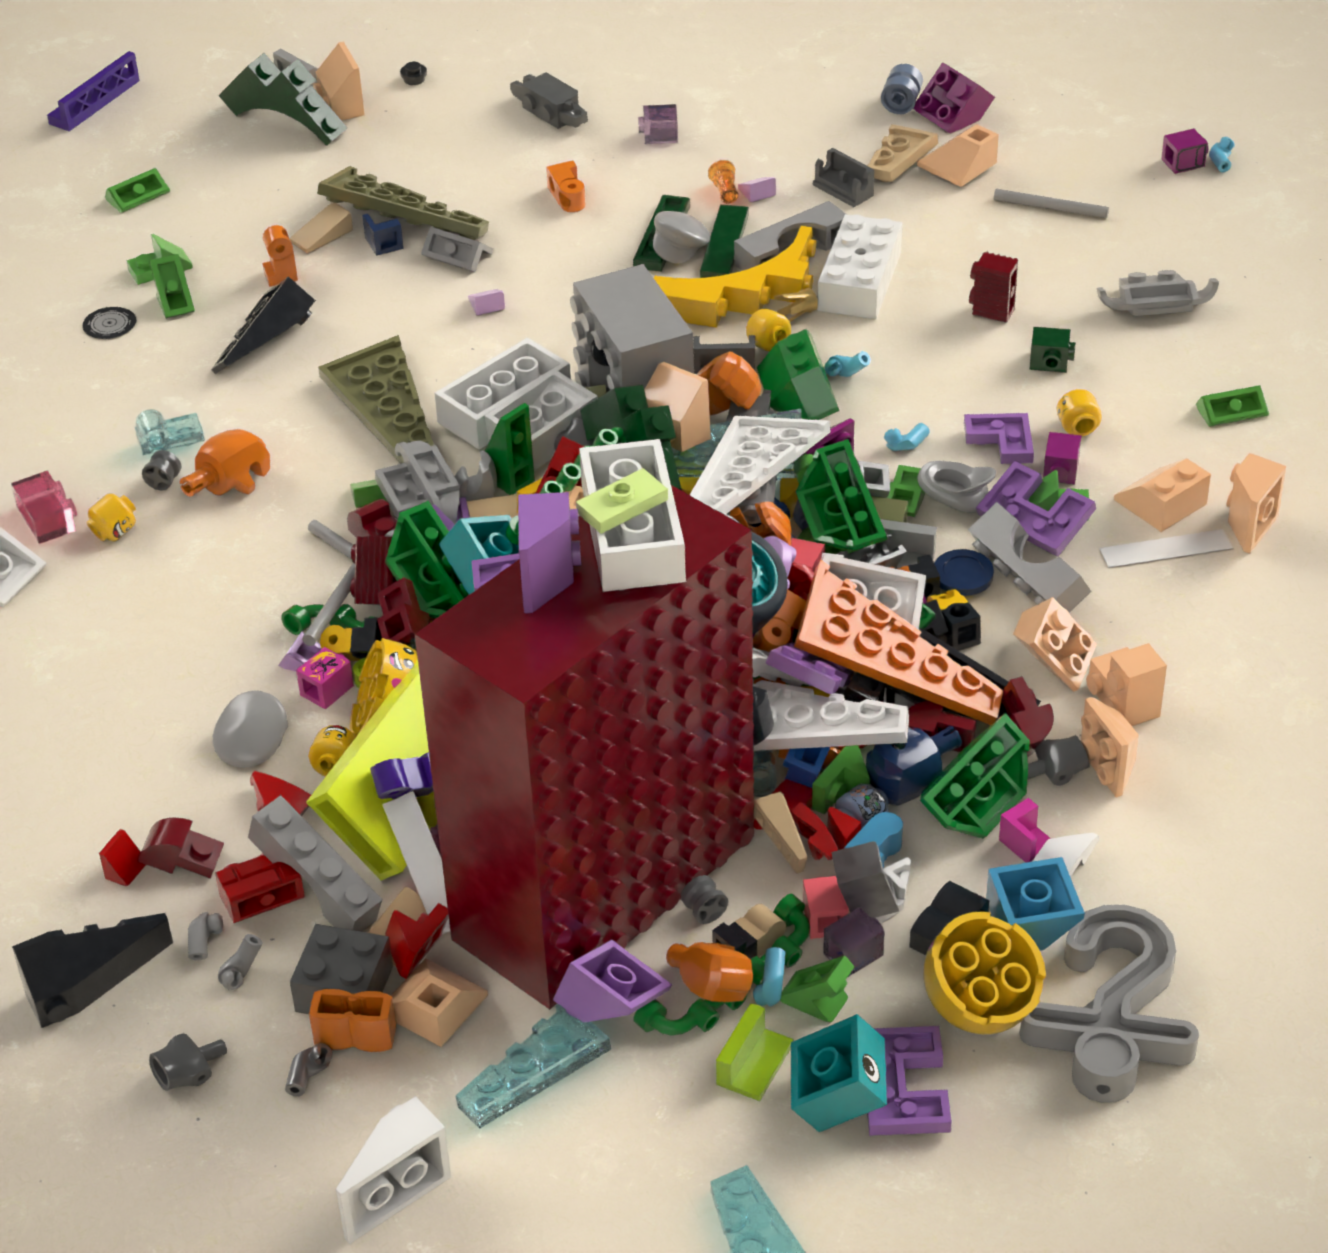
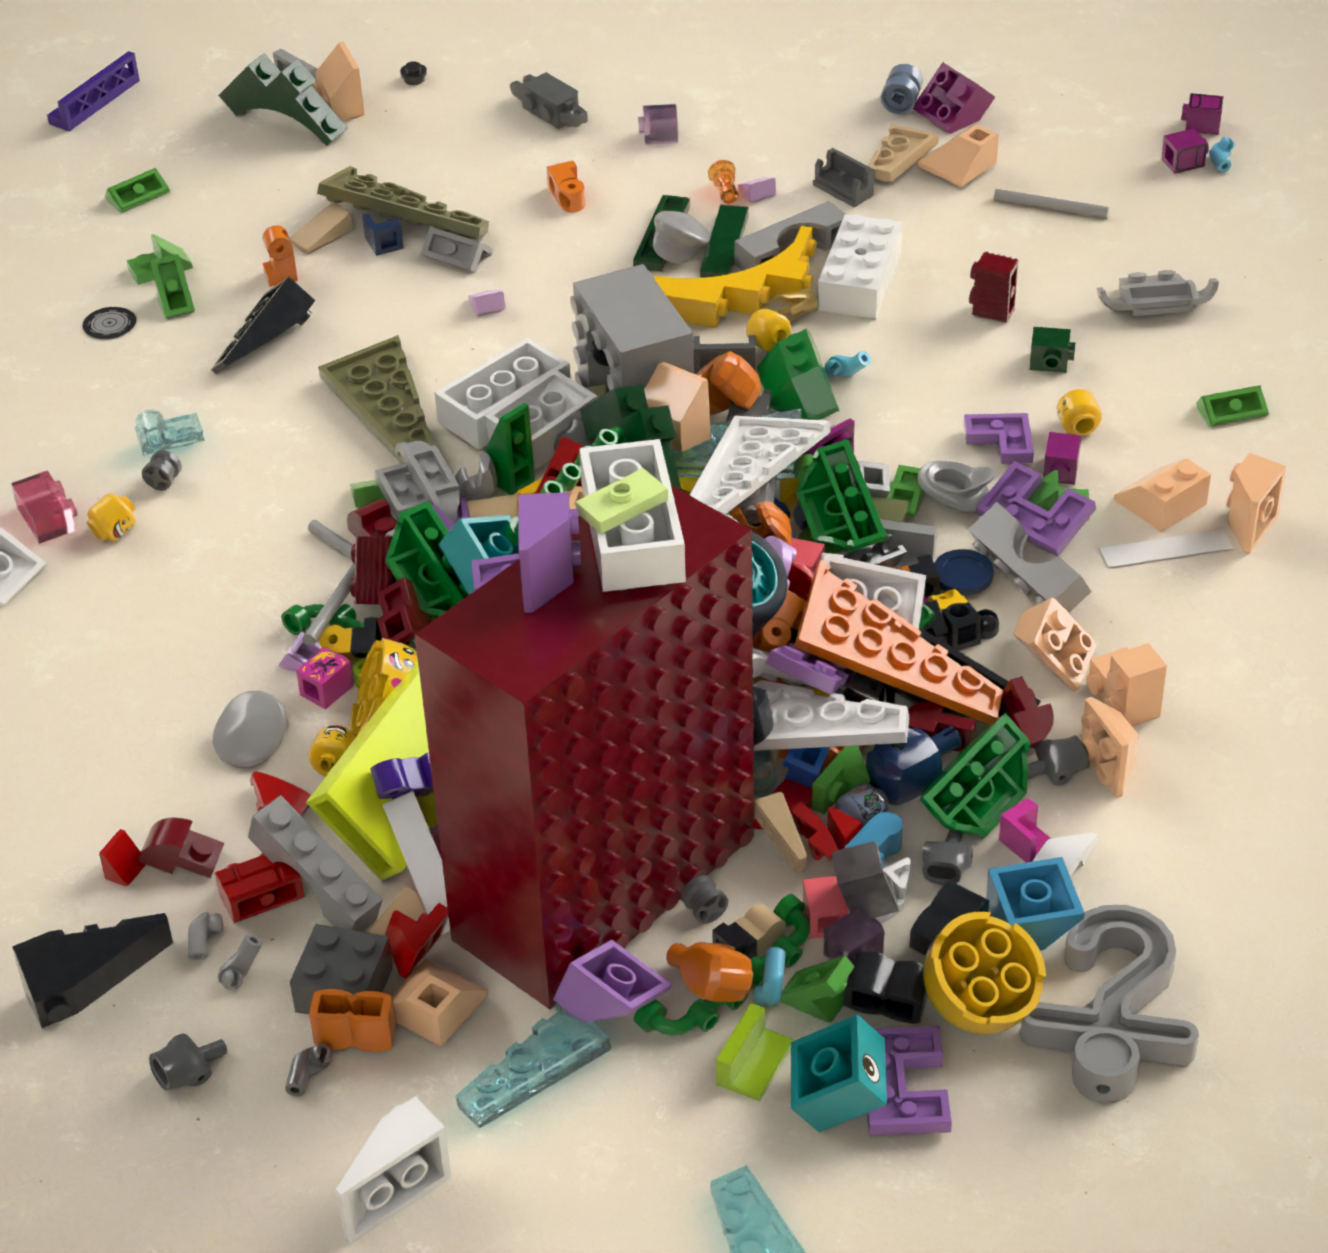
orange piece [180,429,270,497] -> none
medium azure arm [884,423,930,451] -> none
none -> black brick [844,952,928,1024]
none -> dark grey piece [922,830,973,885]
none -> black hinge [978,609,999,639]
none -> magenta brick [1181,93,1224,135]

